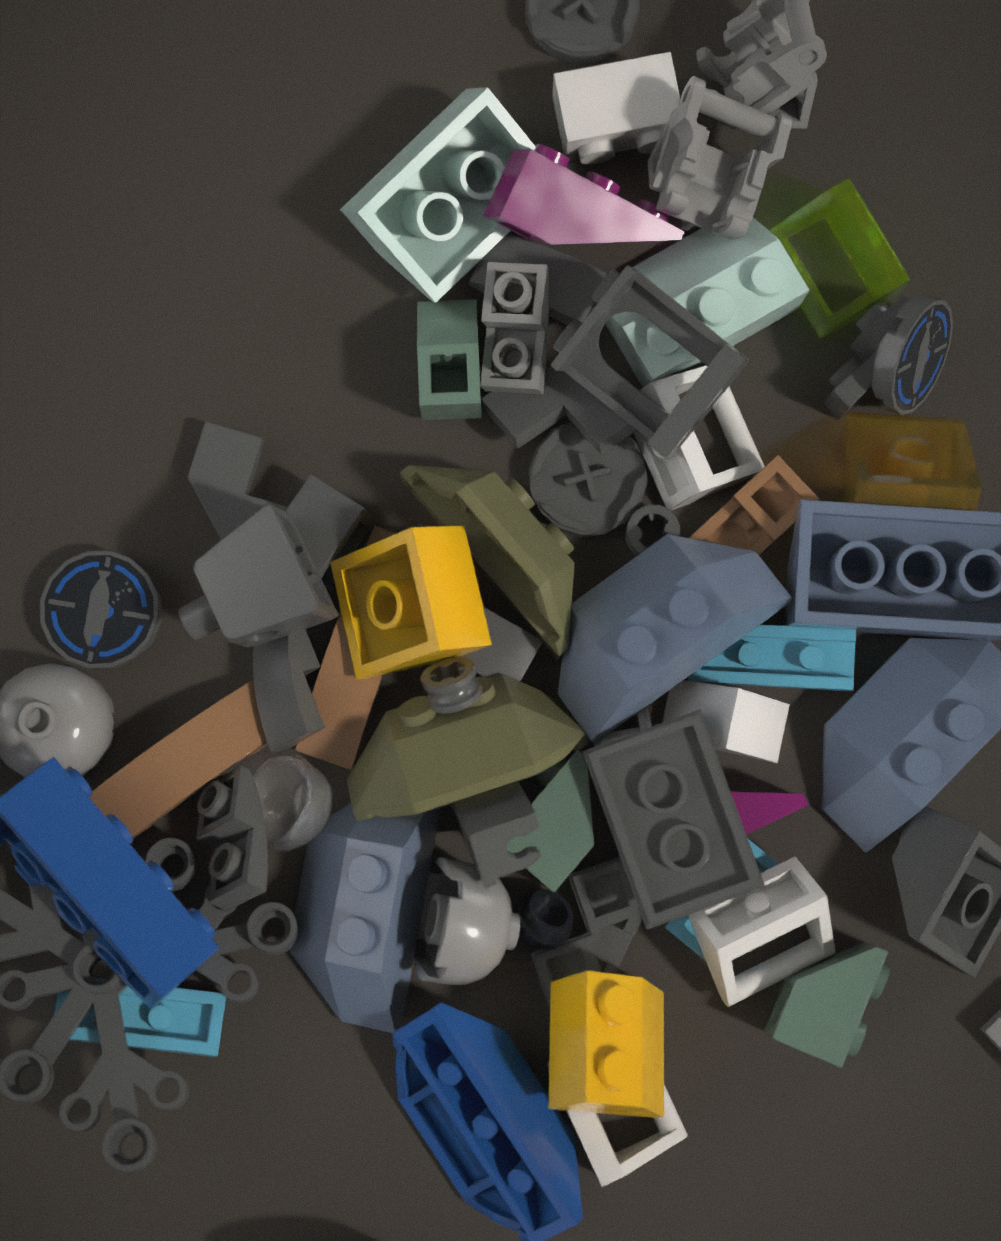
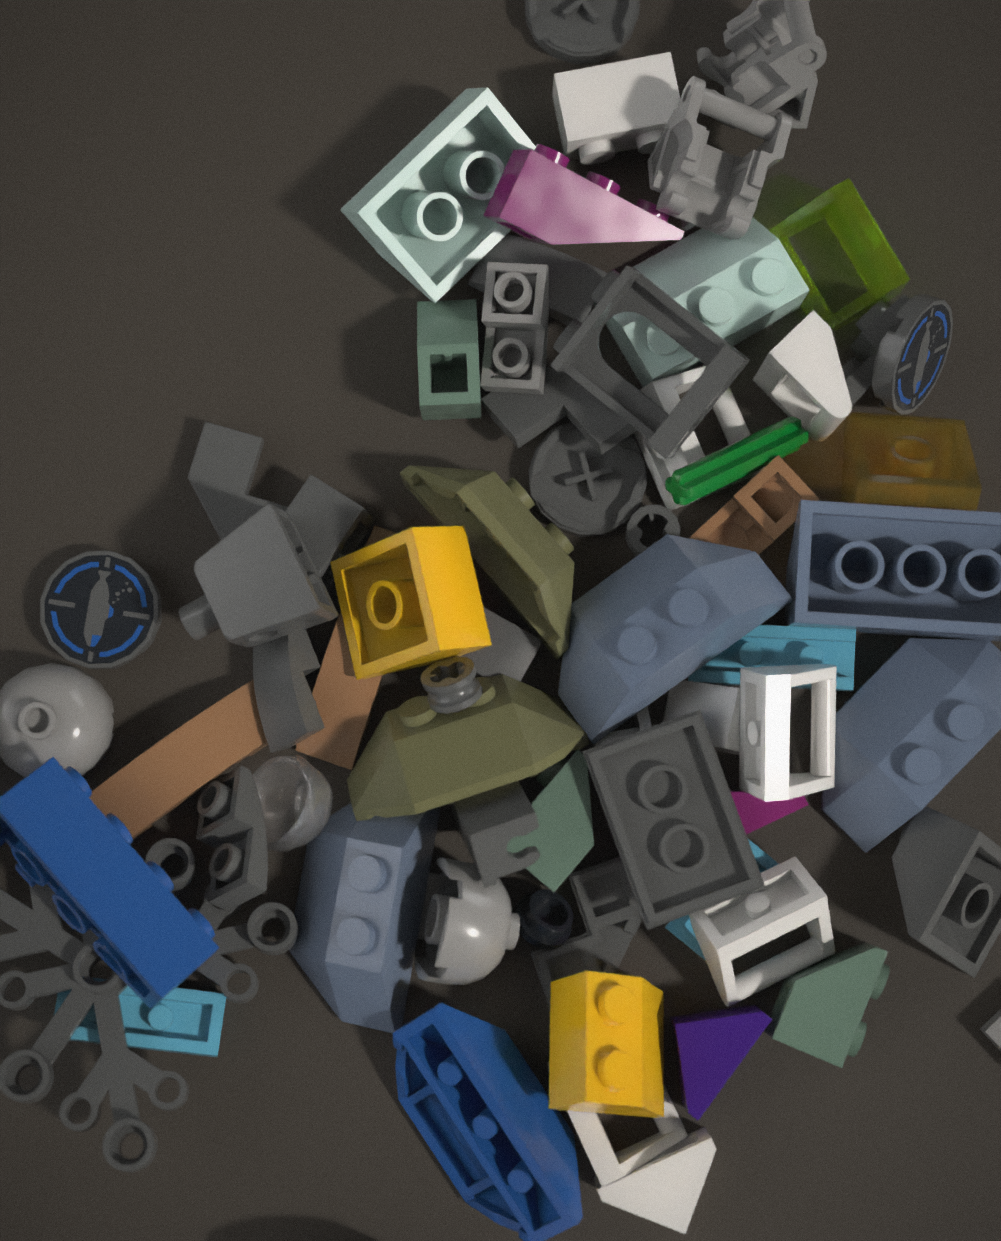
none -> white slope [594,1127,717,1234]
none -> green axle [665,416,809,505]
none -> dark purple slope [670,1005,772,1121]
none -> white tile [739,664,837,801]
none -> white tile [753,310,852,442]

